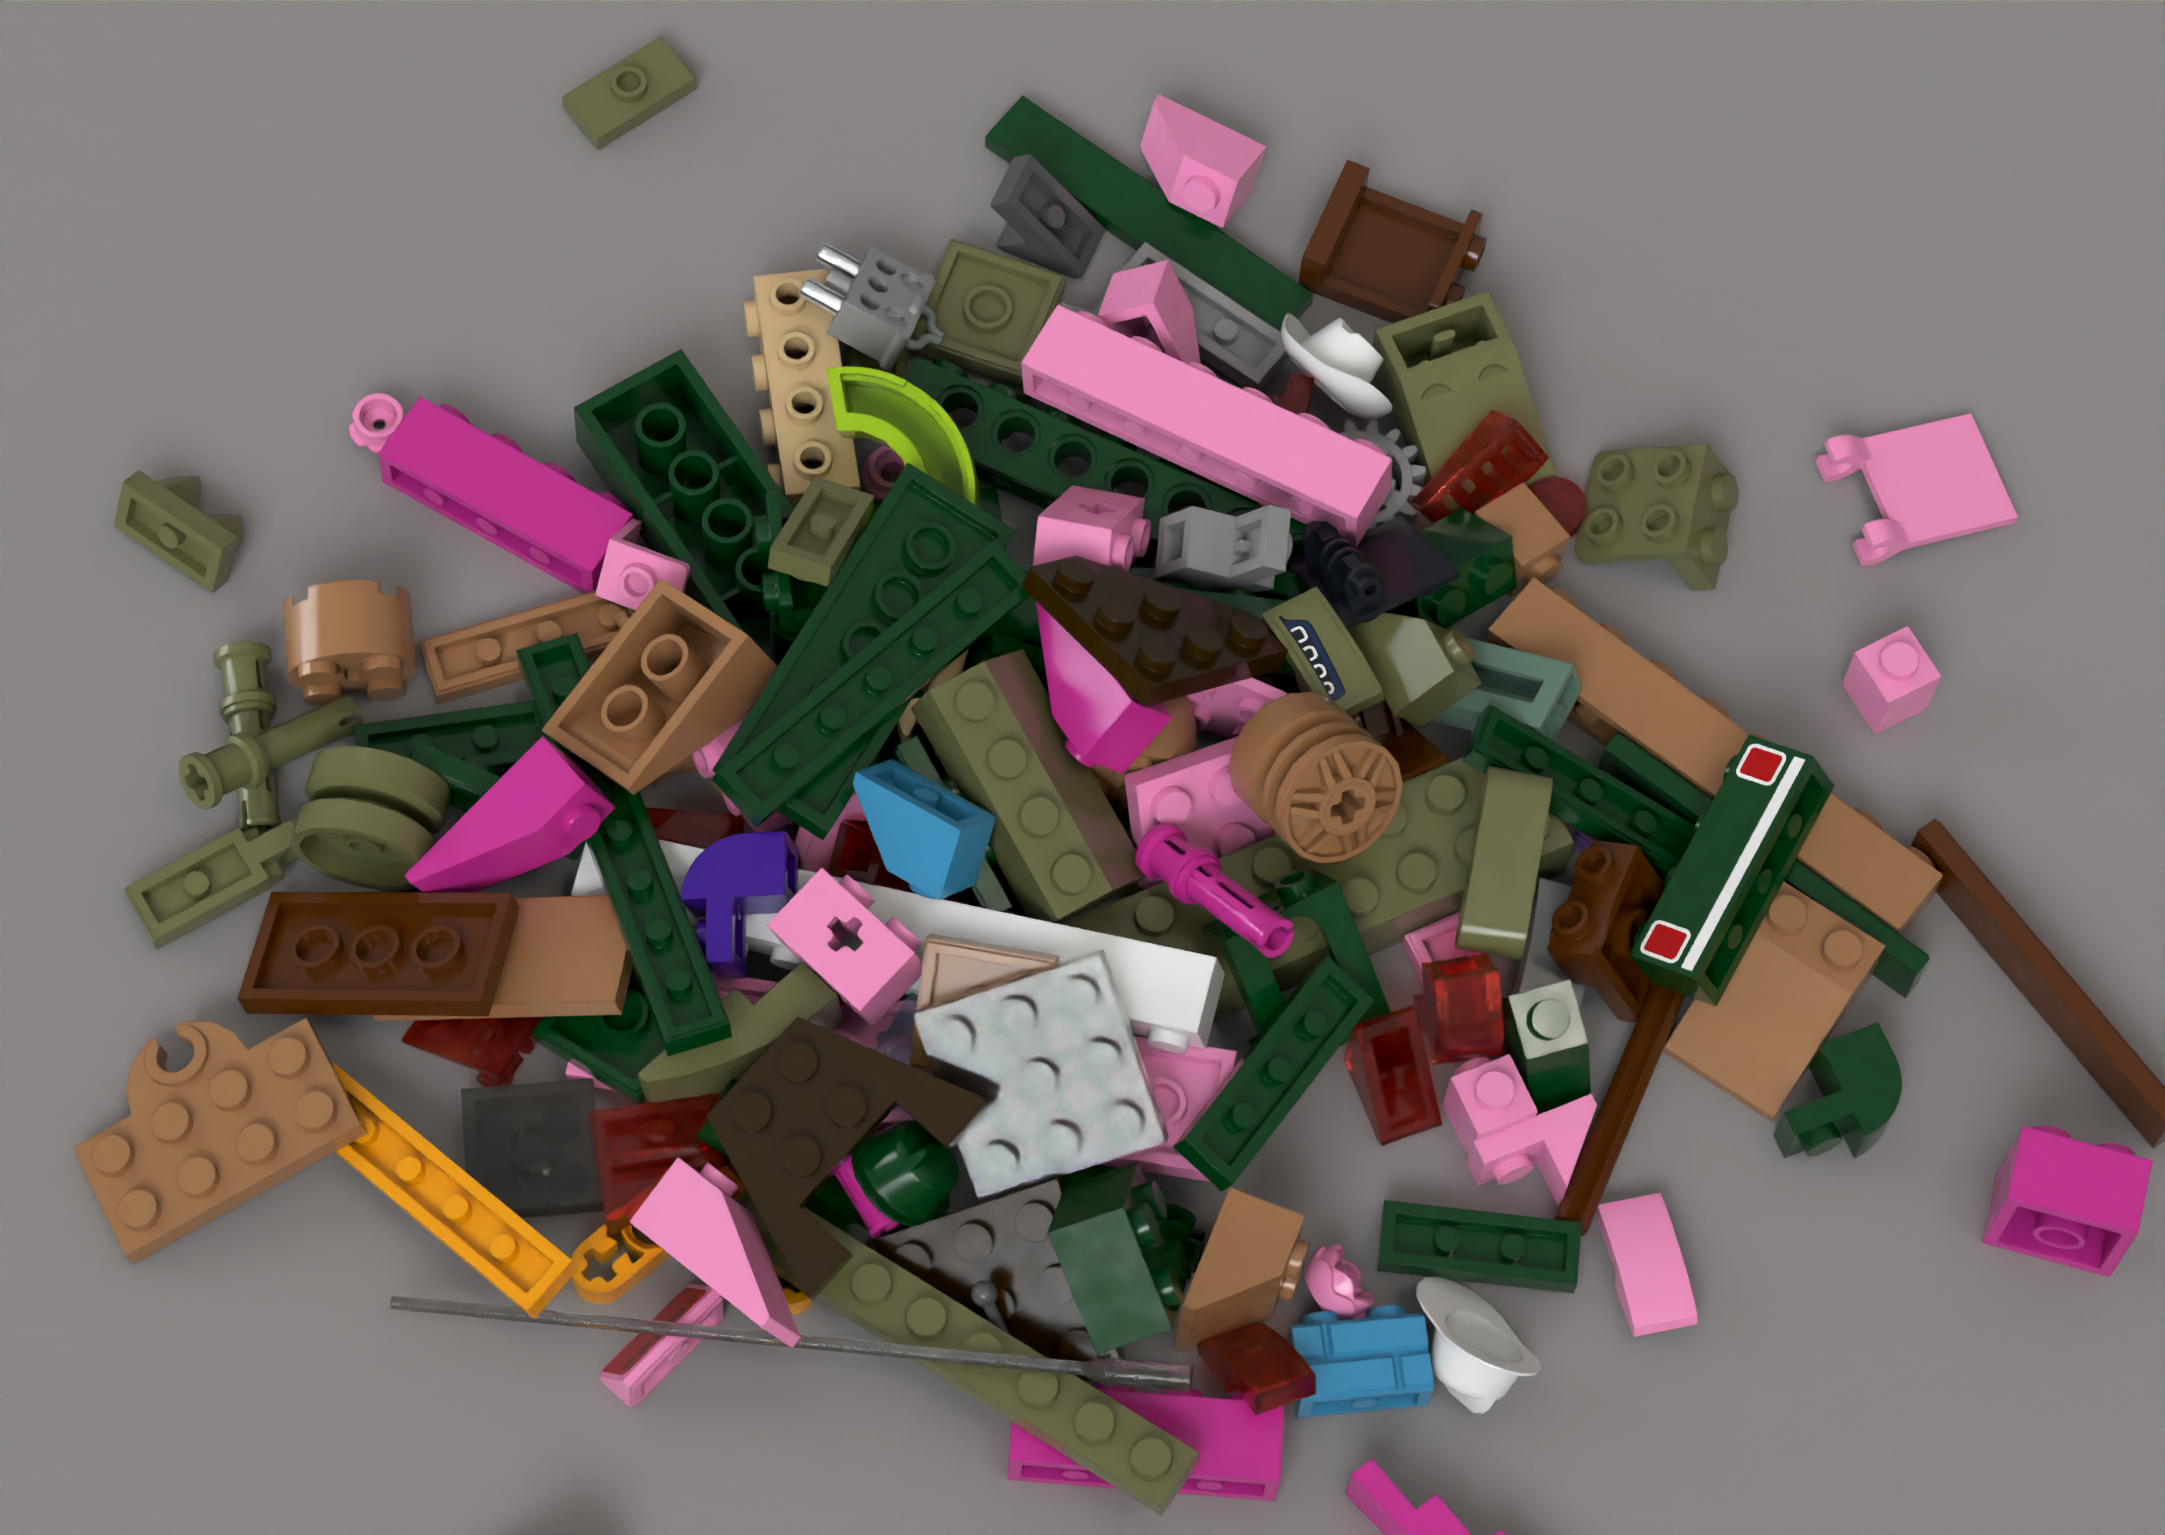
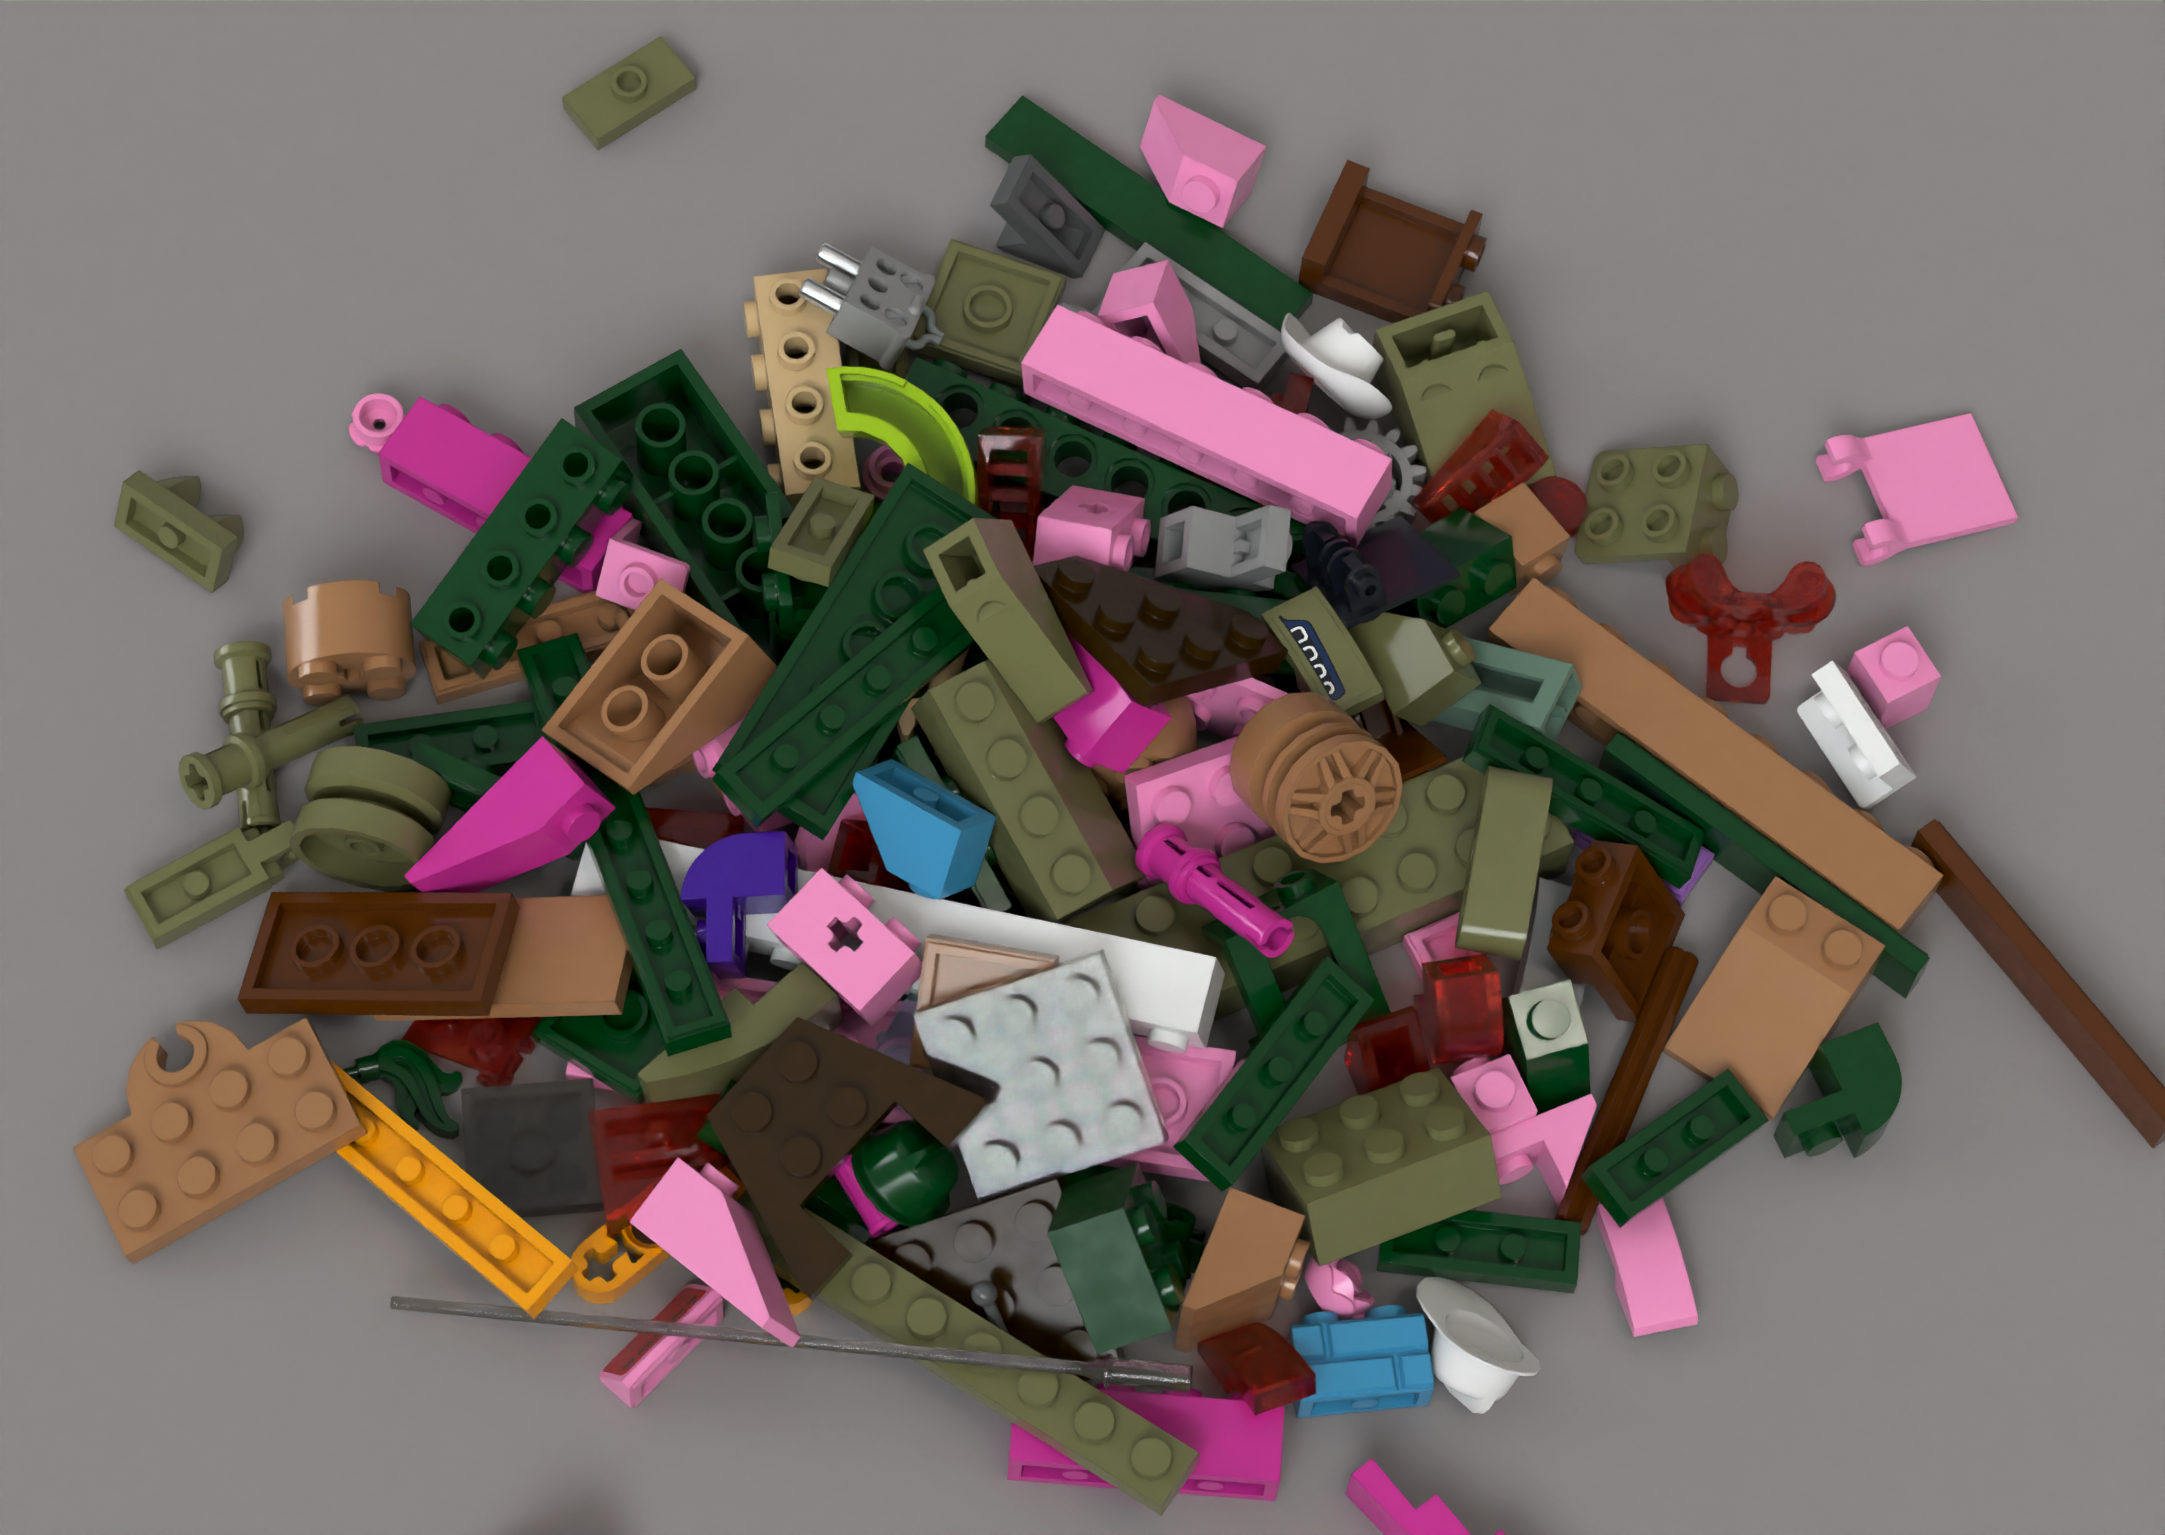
dark green brick [1629,735,1835,1006] -> none
dark pink brick [1982,1125,2153,1277] -> none
none -> dark green piece [342,1040,462,1139]
none -> dark green brick [410,418,634,680]
none -> olive slope [923,518,1094,723]
none -> clear red slope [977,427,1046,562]
none -> olive brick [1261,1067,1502,1267]
none -> dark green plate [1580,1069,1769,1228]
none -> clear red piece [1665,553,1837,704]
none -> white bracket [1797,660,1917,810]

